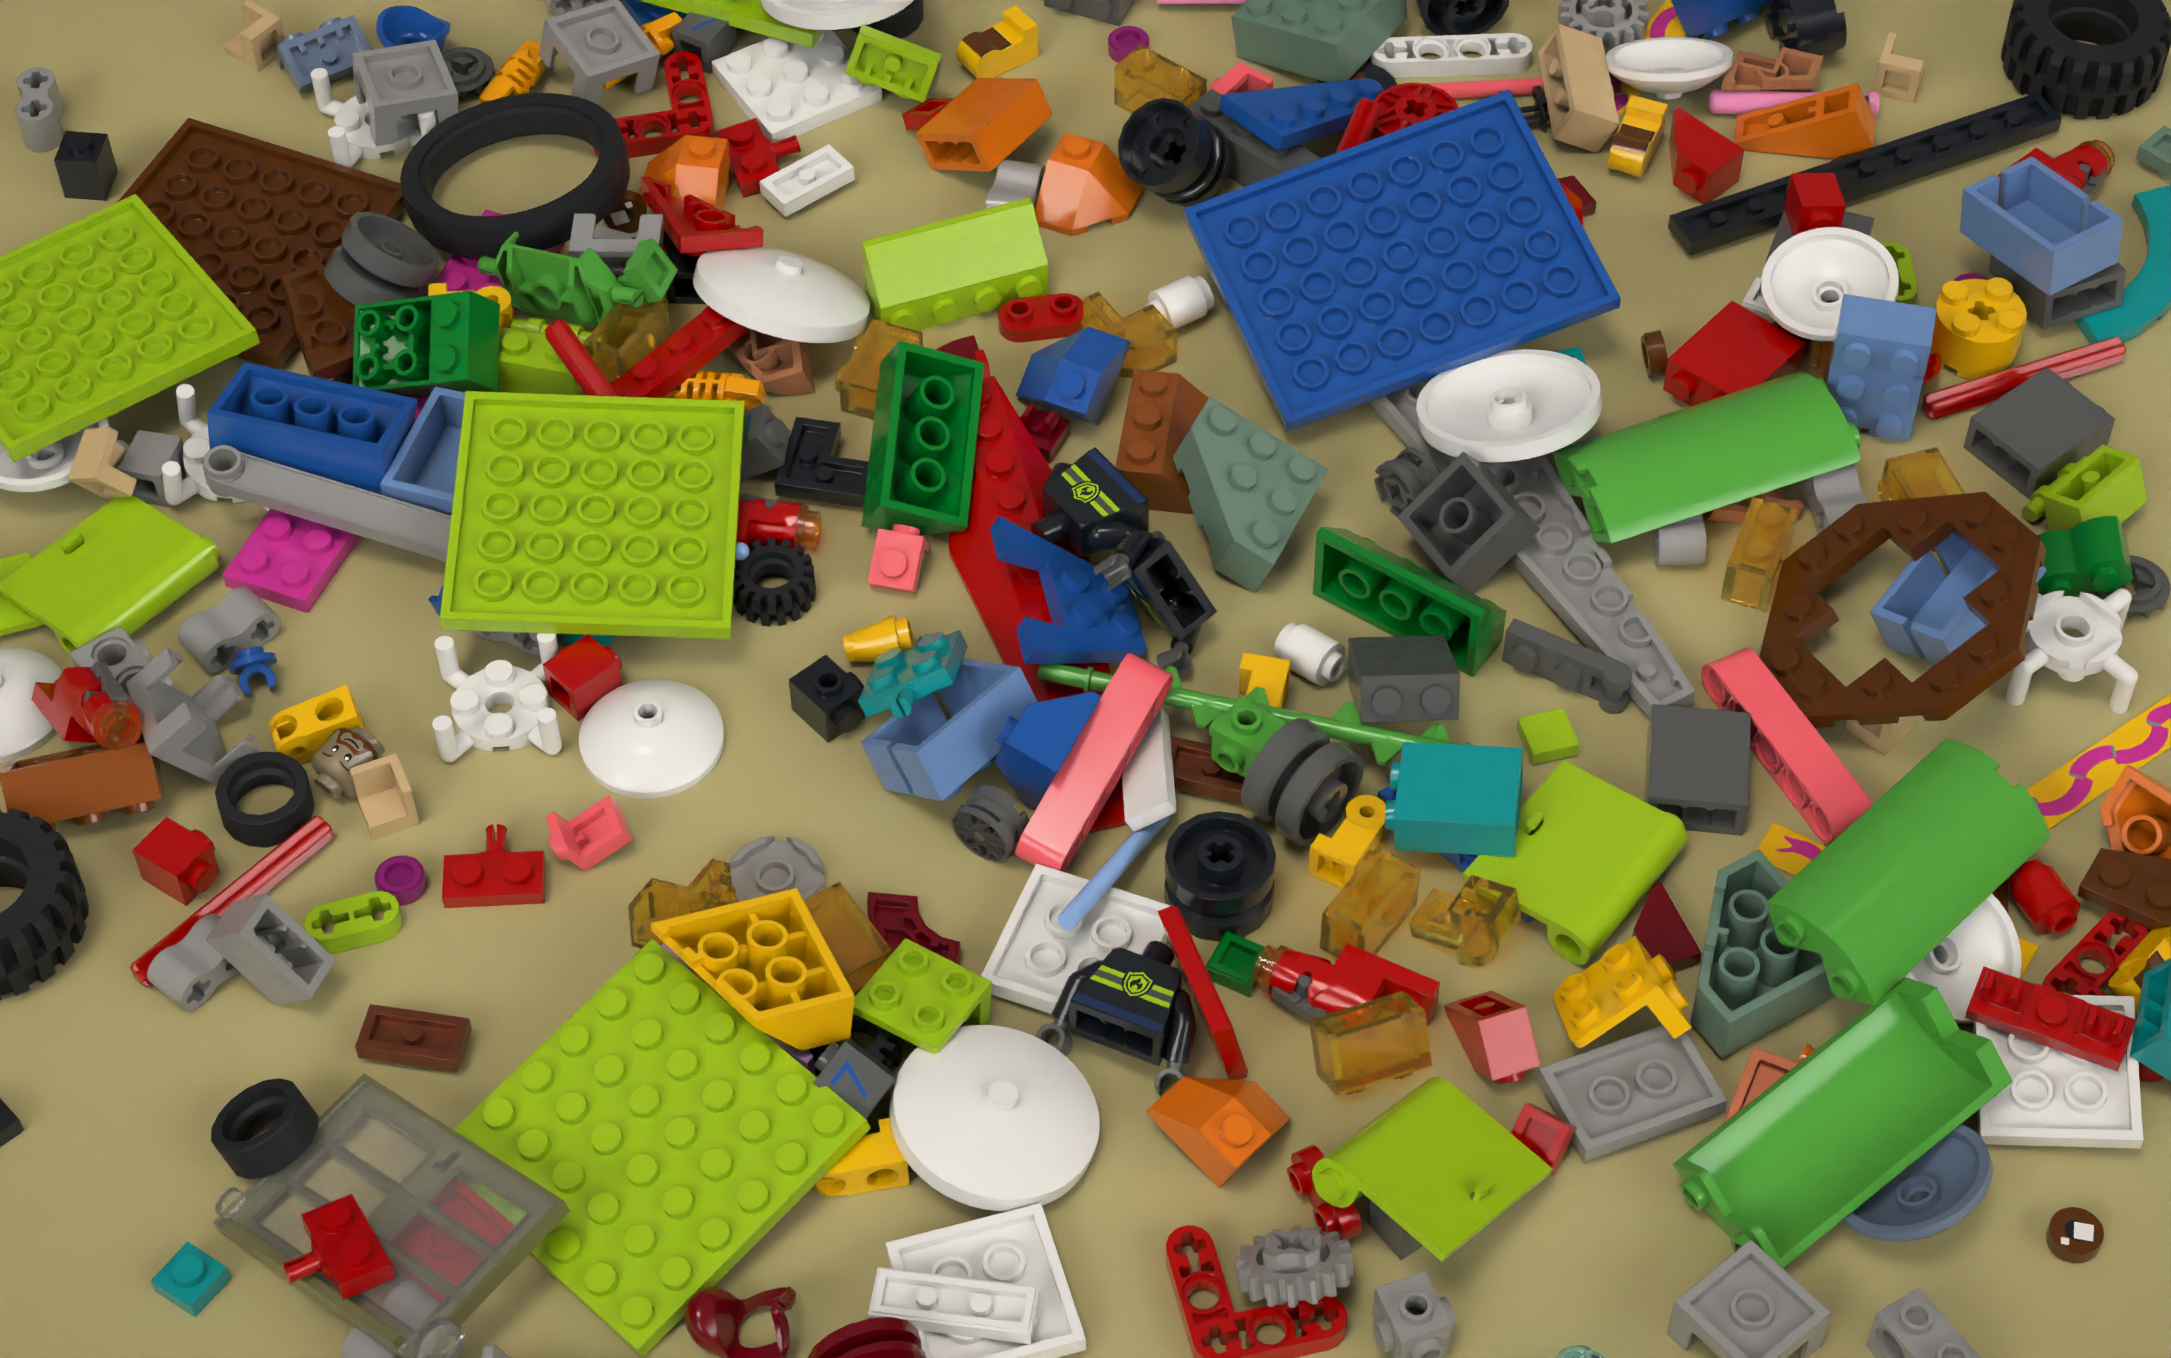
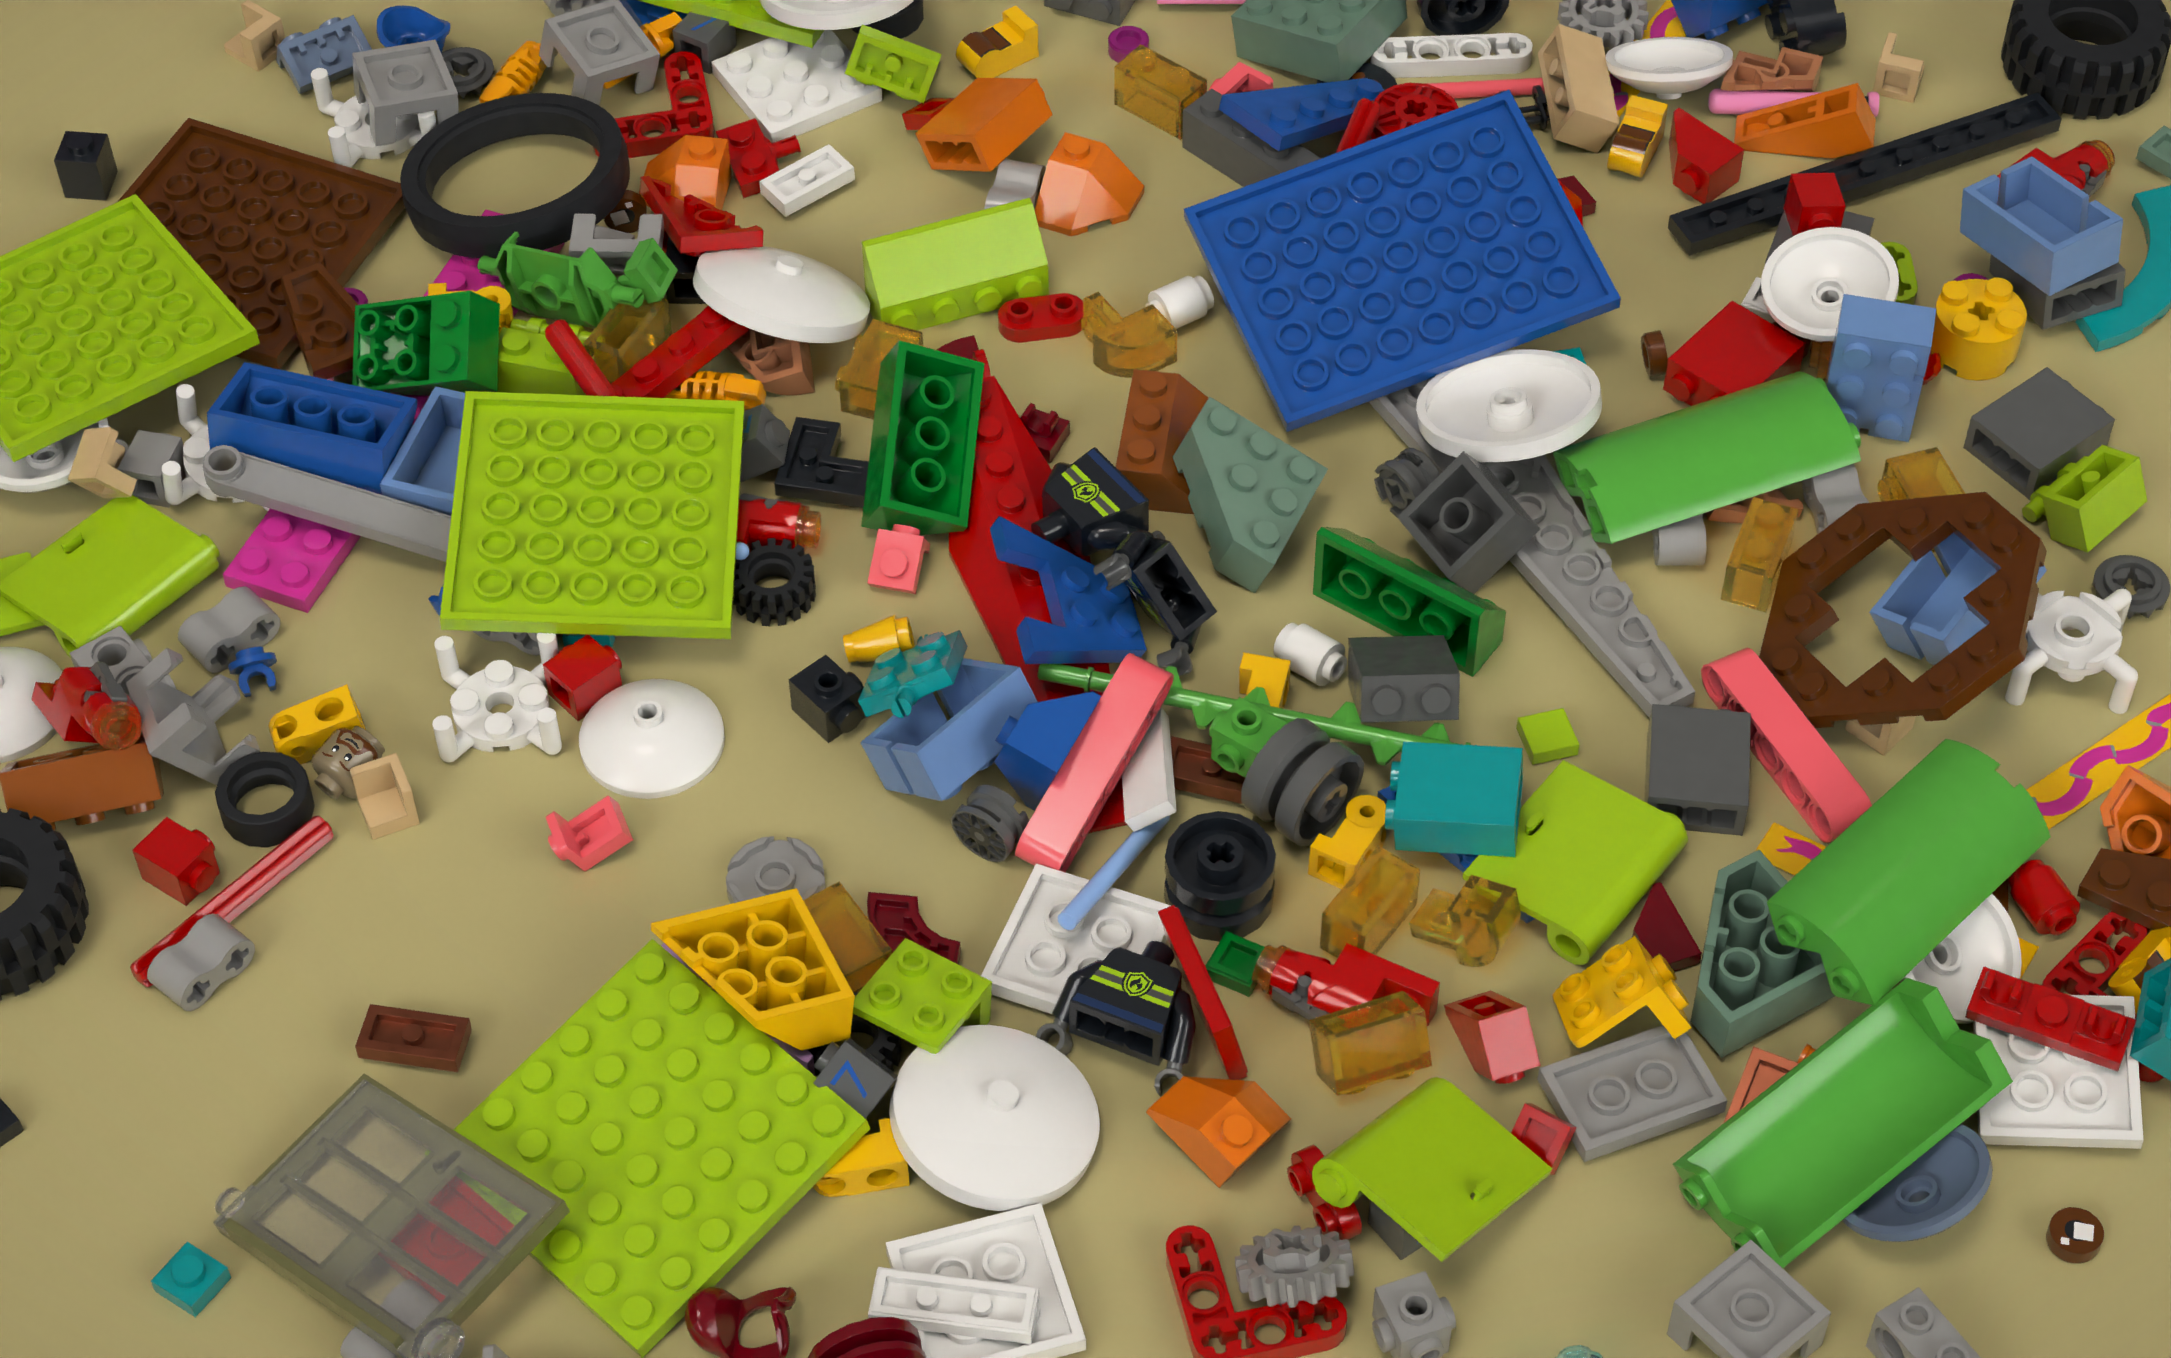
light grey axle [15,67,64,152] -> none
light grey brick [206,894,336,1006] -> none
black tyre [211,1078,318,1179] -> none
red plate [281,1194,395,1300] -> none
lime beam [304,891,402,954] -> none
dark grey wheel [324,212,440,305] -> none
magenta tile [374,855,427,906] -> none
red plate [442,824,546,908] -> none
clear yellow brick [628,859,736,949] -> none
blue slope [1016,326,1131,426] -> none
black wheel [1118,98,1232,207] -> none
dark grey plate [1502,618,1632,714] -> none
red axle [1921,337,2126,420] -> none
green brick [2037,516,2134,597] -> none

